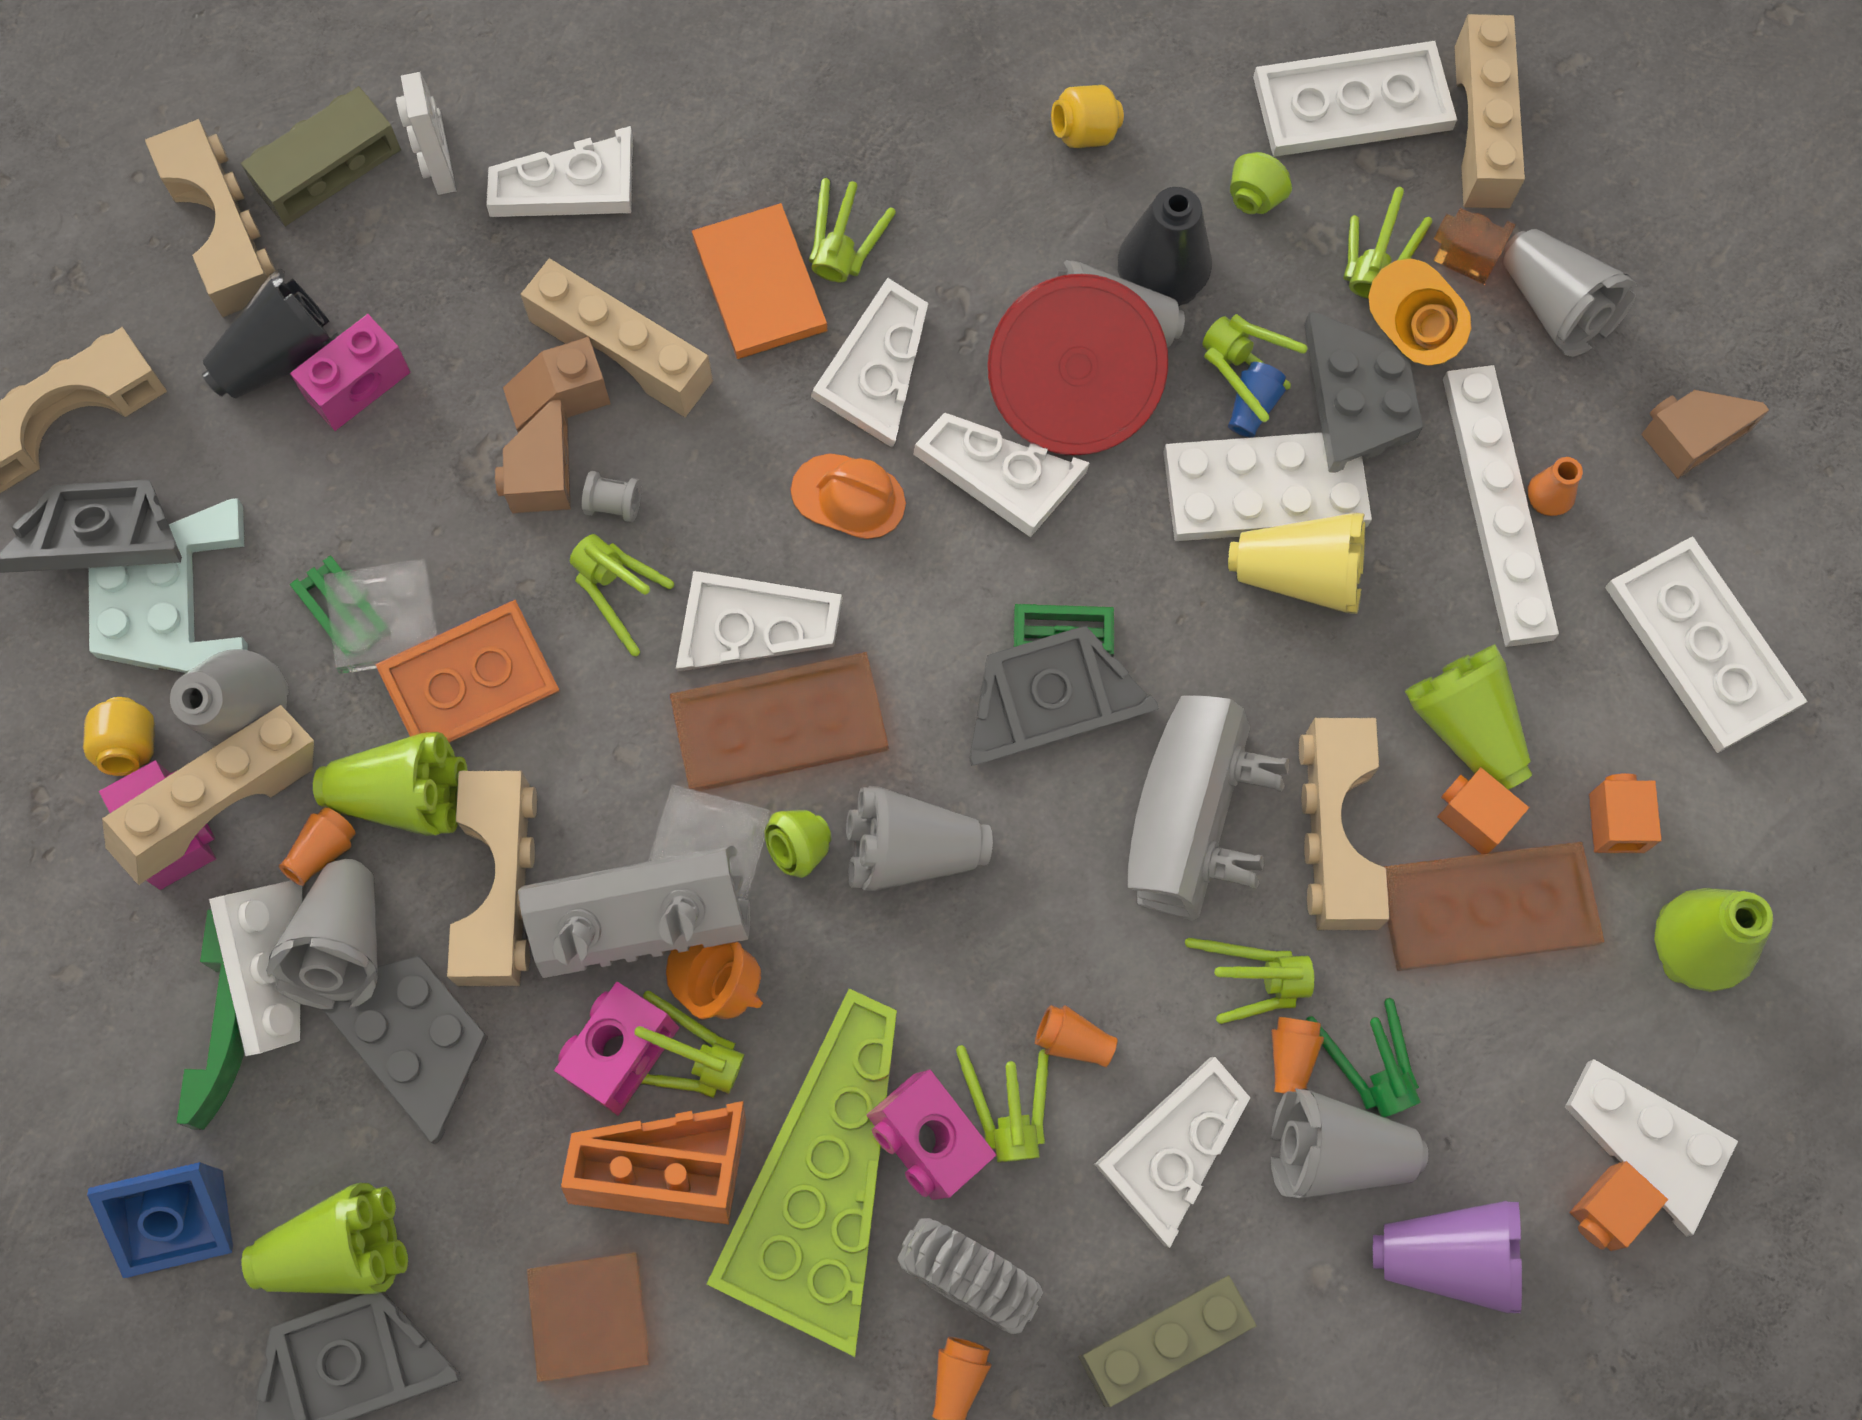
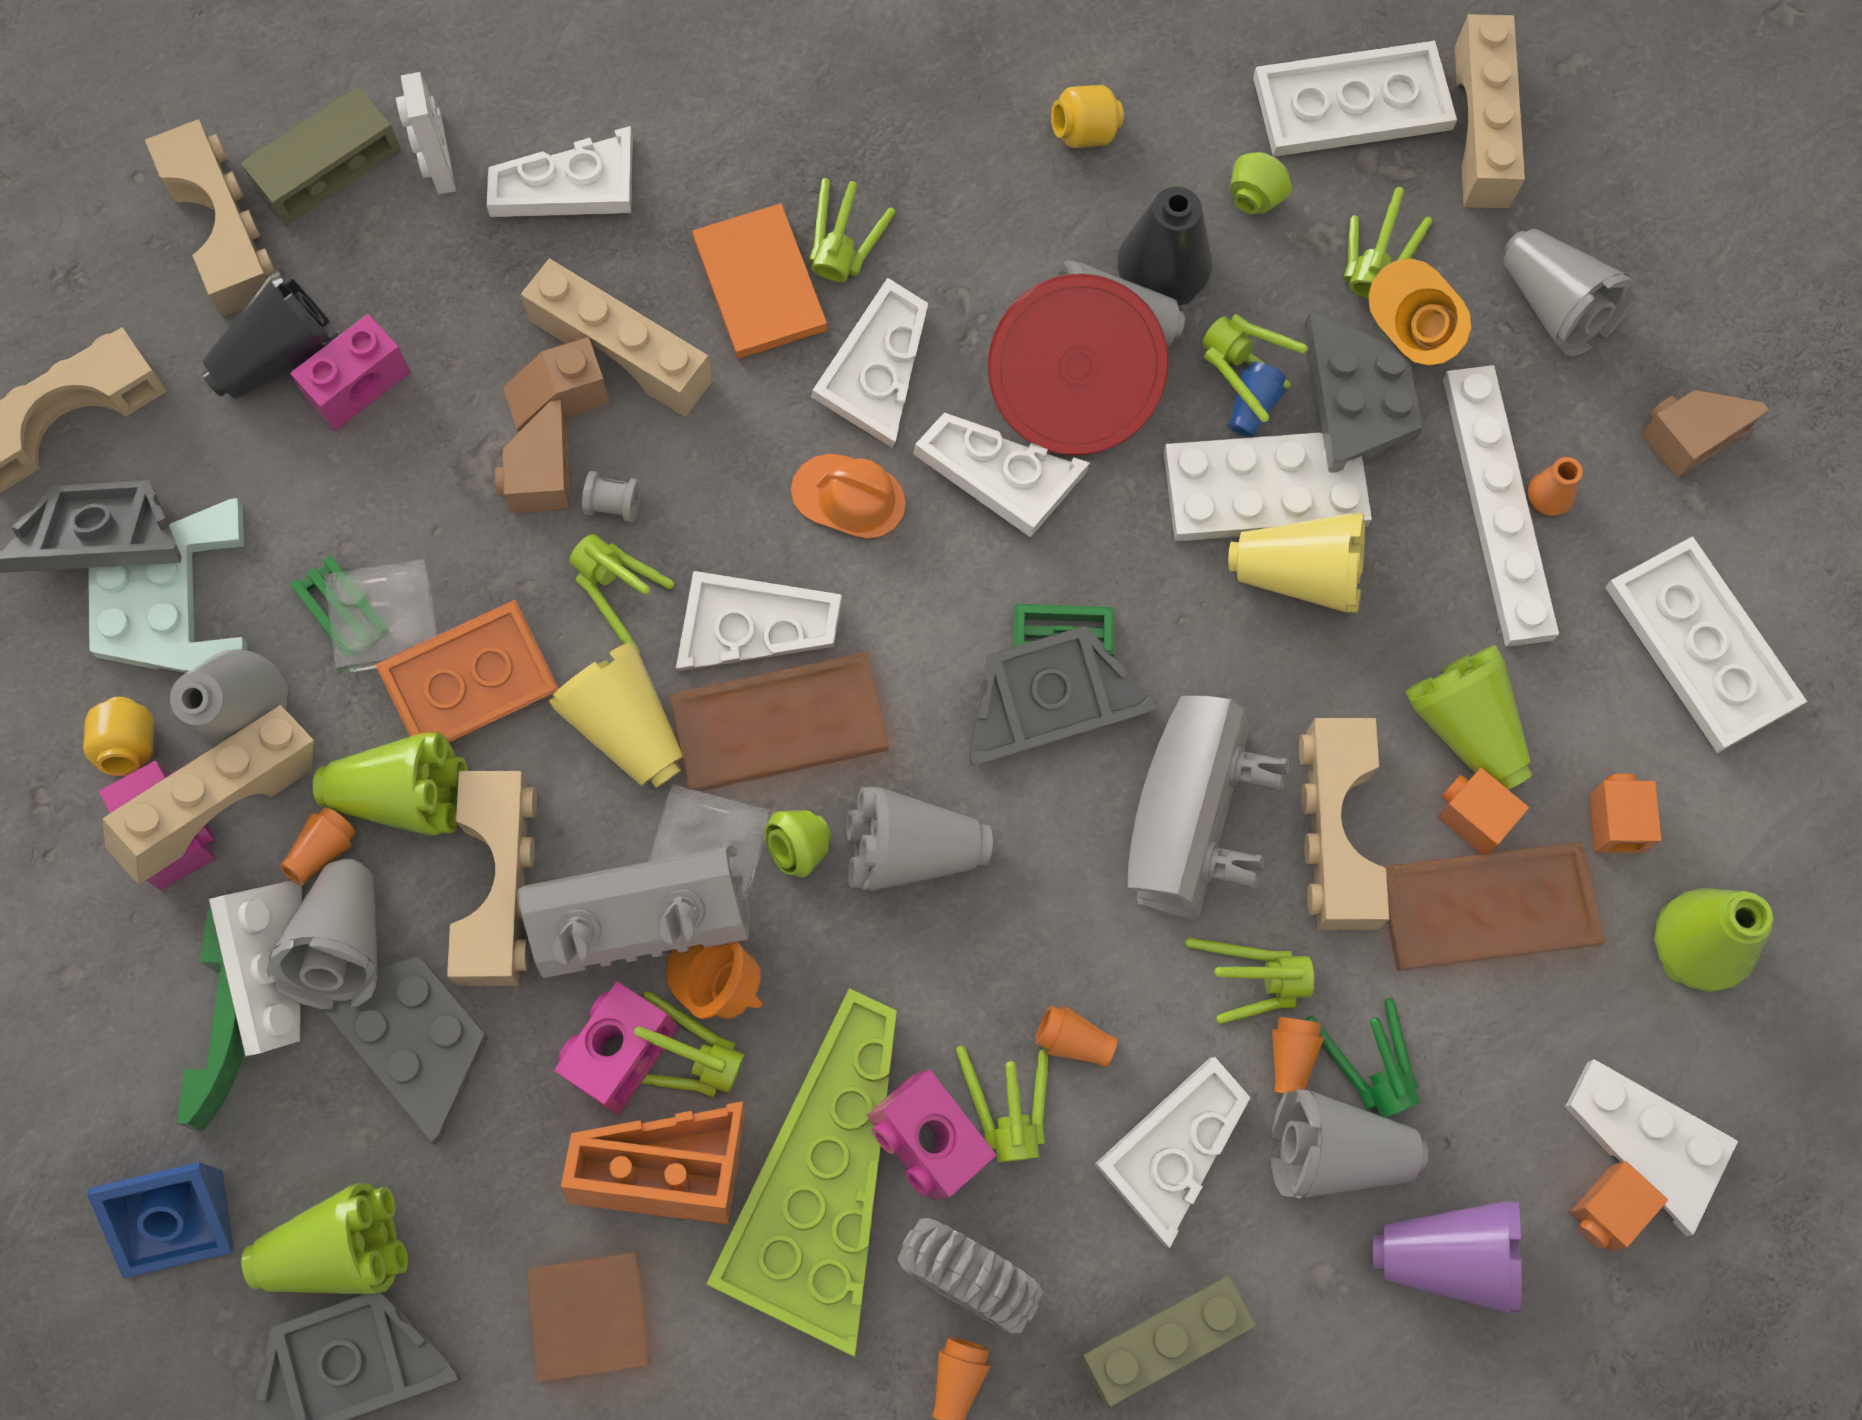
clear orange brick [1433,208,1516,285] -> none
none -> light yellow cone [548,642,683,788]

